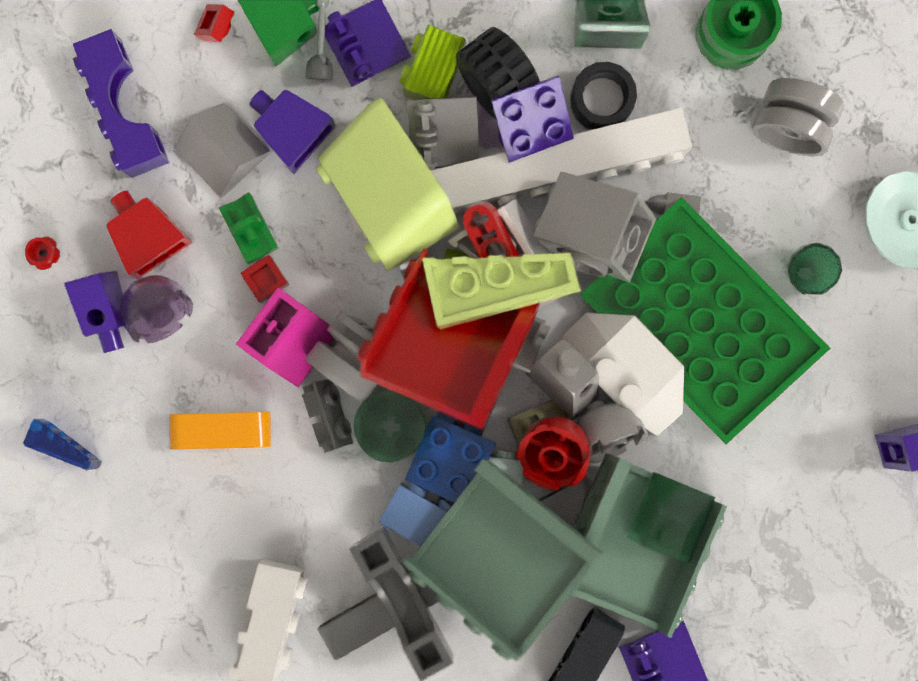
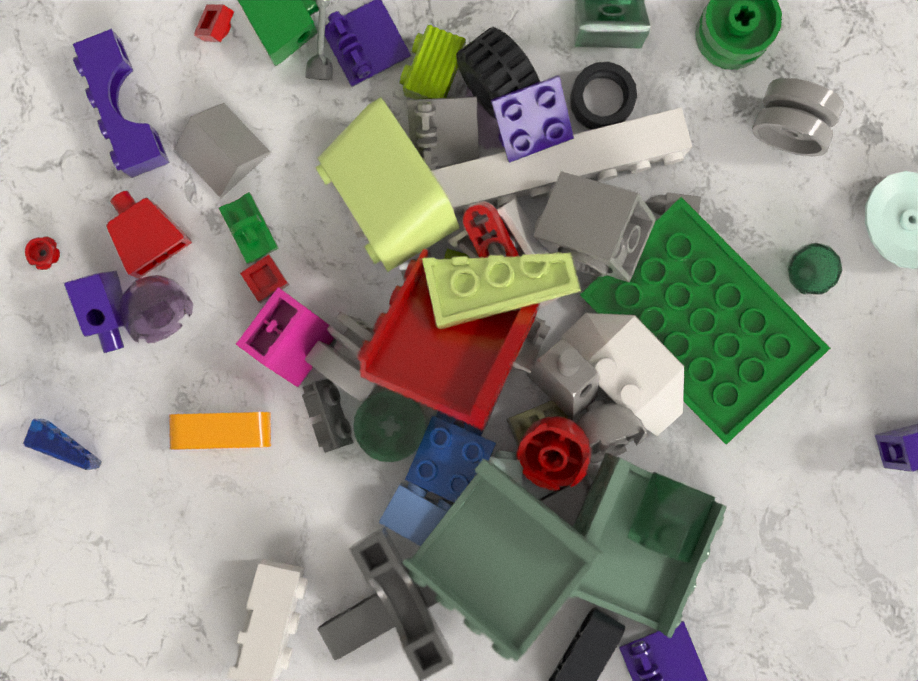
dark purple torso [249,89,336,174] -> none

